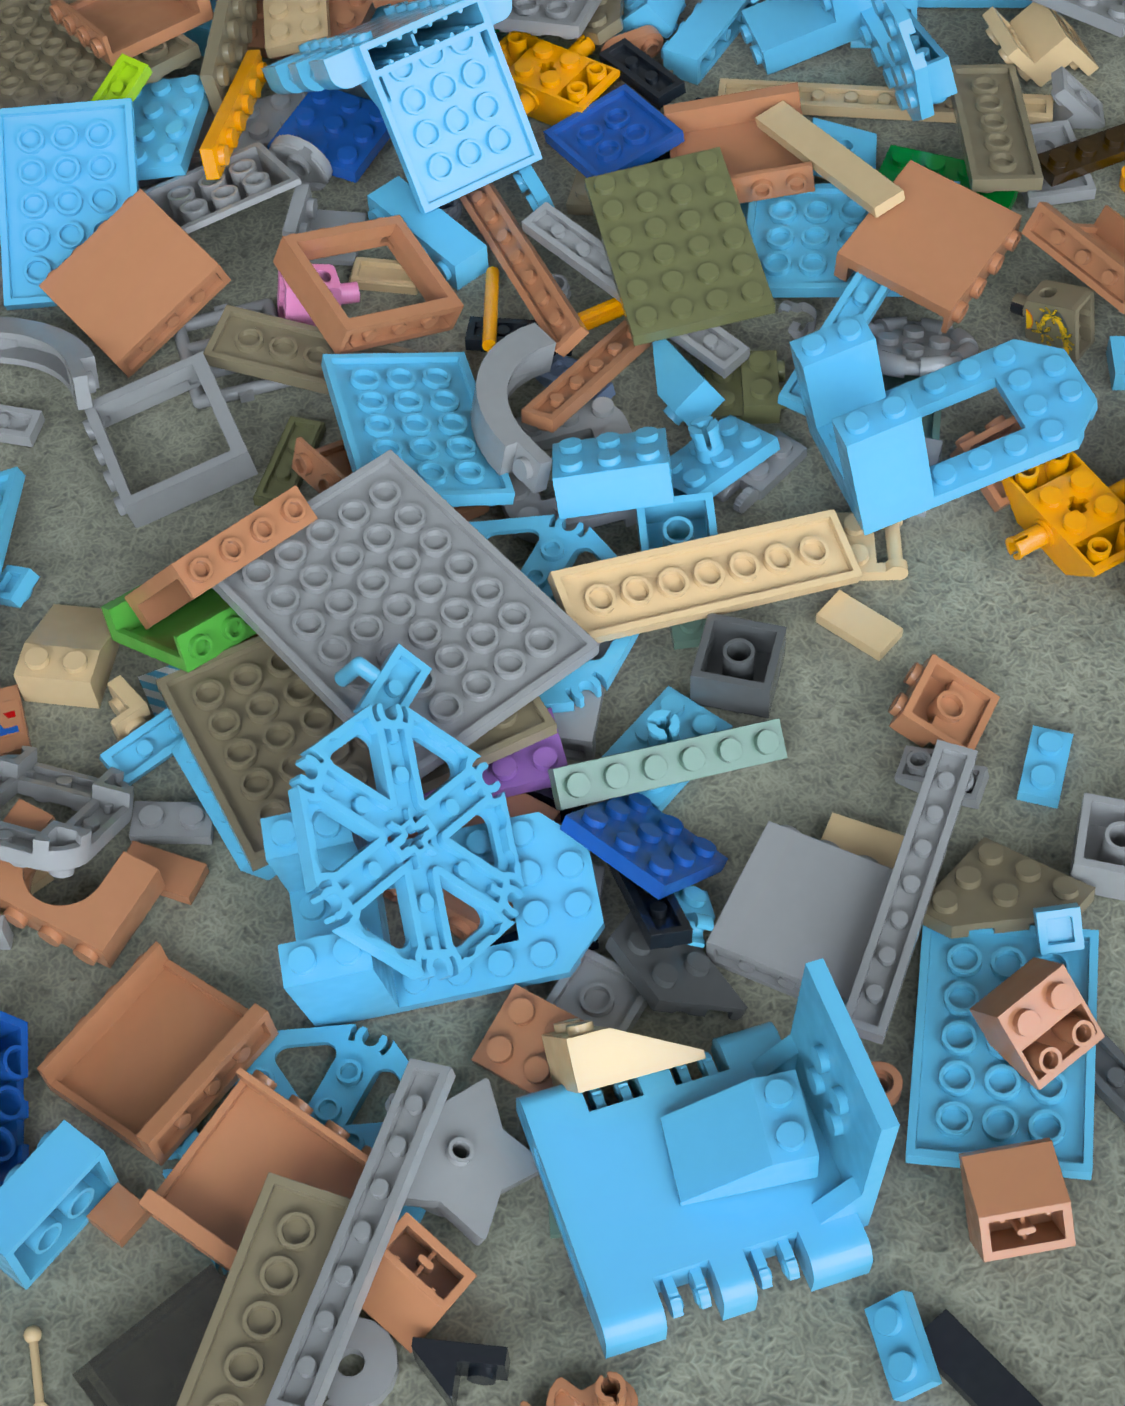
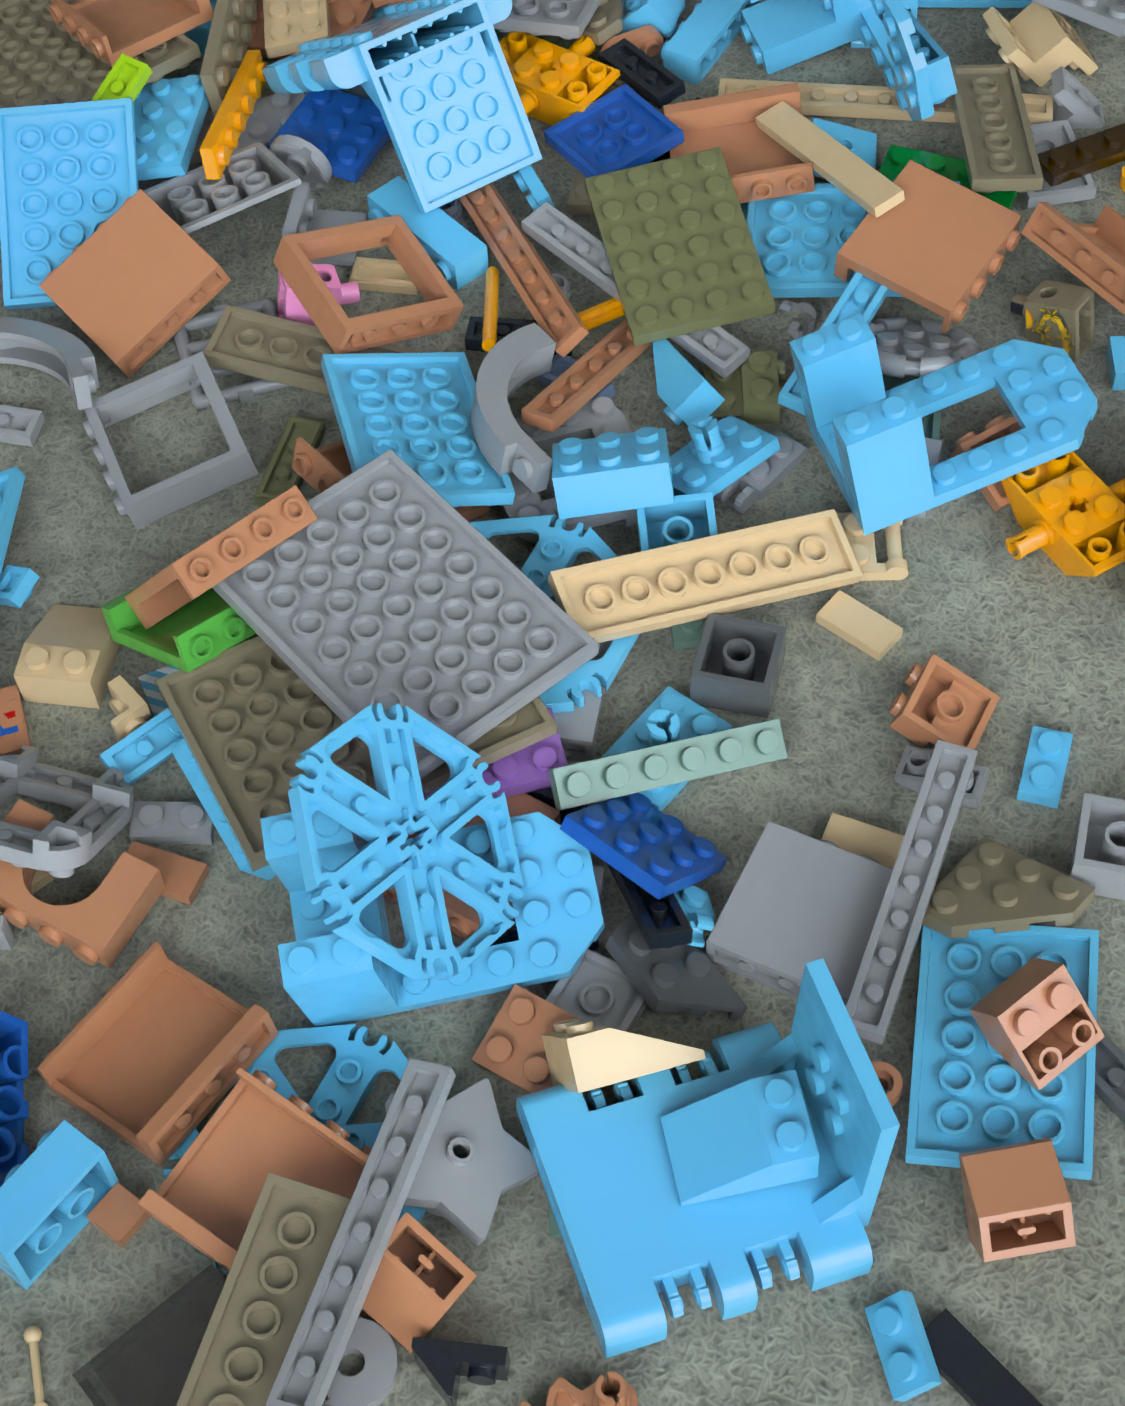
medium azure plate [334,644,432,716] -> none
medium azure plate [1033,902,1085,955] -> none

